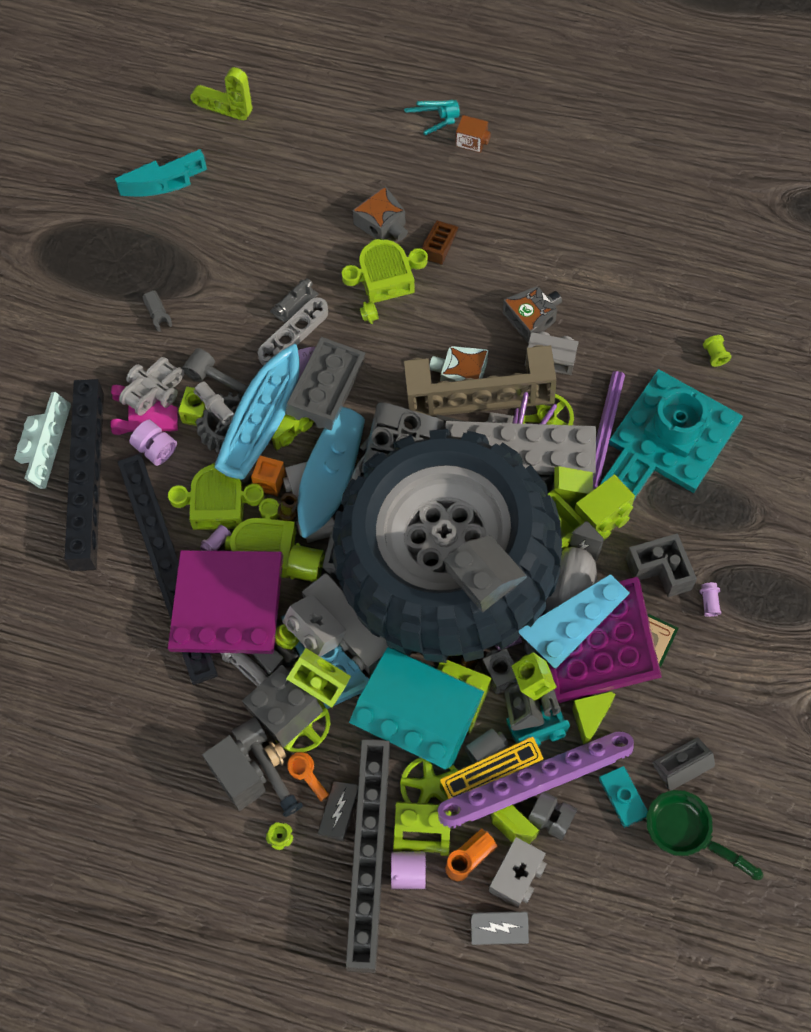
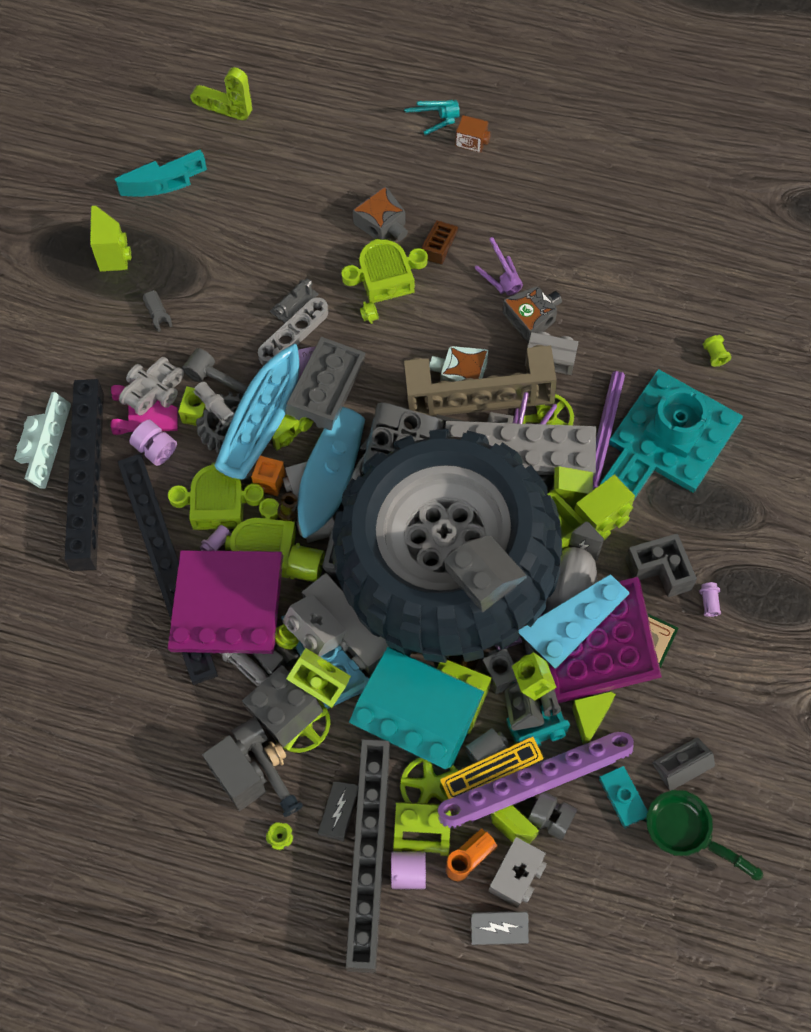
orange plate [287,752,329,801] -> none
none -> lime slope [90,206,131,271]
none -> medium lavender plant [475,237,523,296]

